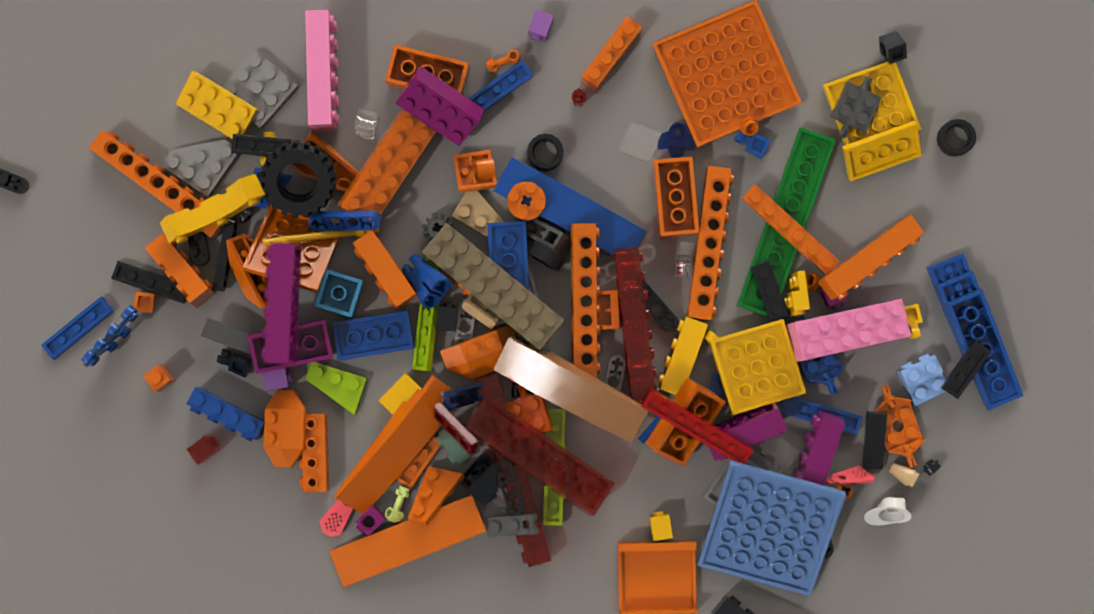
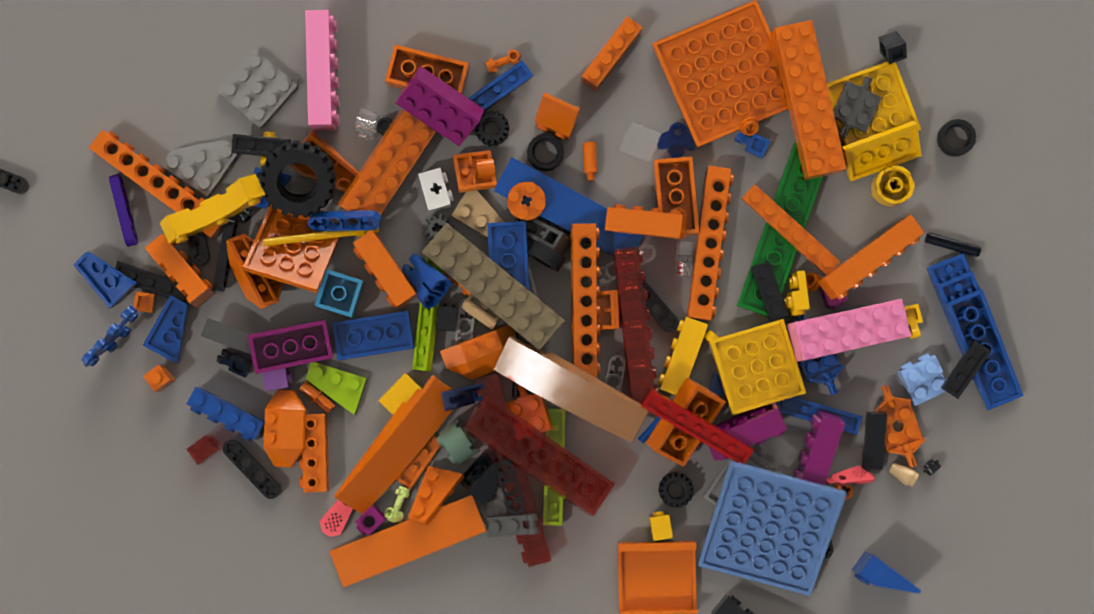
blue tile [41,296,115,360] -> none
yellow plate [176,71,259,139] -> none
magenta brick [262,242,302,364] -> none
dark red tile [433,402,477,455] -> none
medium lavender brick [528,10,554,42] -> none
clear red axle [572,87,587,106] -> none
white piece [864,497,911,526] -> none
none -> blue wing [73,252,137,308]
none -> dark purple beam [109,173,138,247]
none -> blue wing [143,295,189,364]
none -> black beam [223,440,281,499]
none -> orange axle [299,381,335,413]
none -> black plate [376,117,393,136]
none -> white brick [418,168,454,213]
none -> black tyre [475,110,509,146]
none -> orange slope [535,92,580,140]
none -> orange cylinder [582,142,598,181]
none -> orange brick [605,204,687,240]
none -> black tyre [658,472,694,508]
none -> orange brick [771,20,846,180]
none -> blue slope [851,551,922,594]
none -> yellow brick [871,165,915,207]
none -> black axle [925,232,982,257]

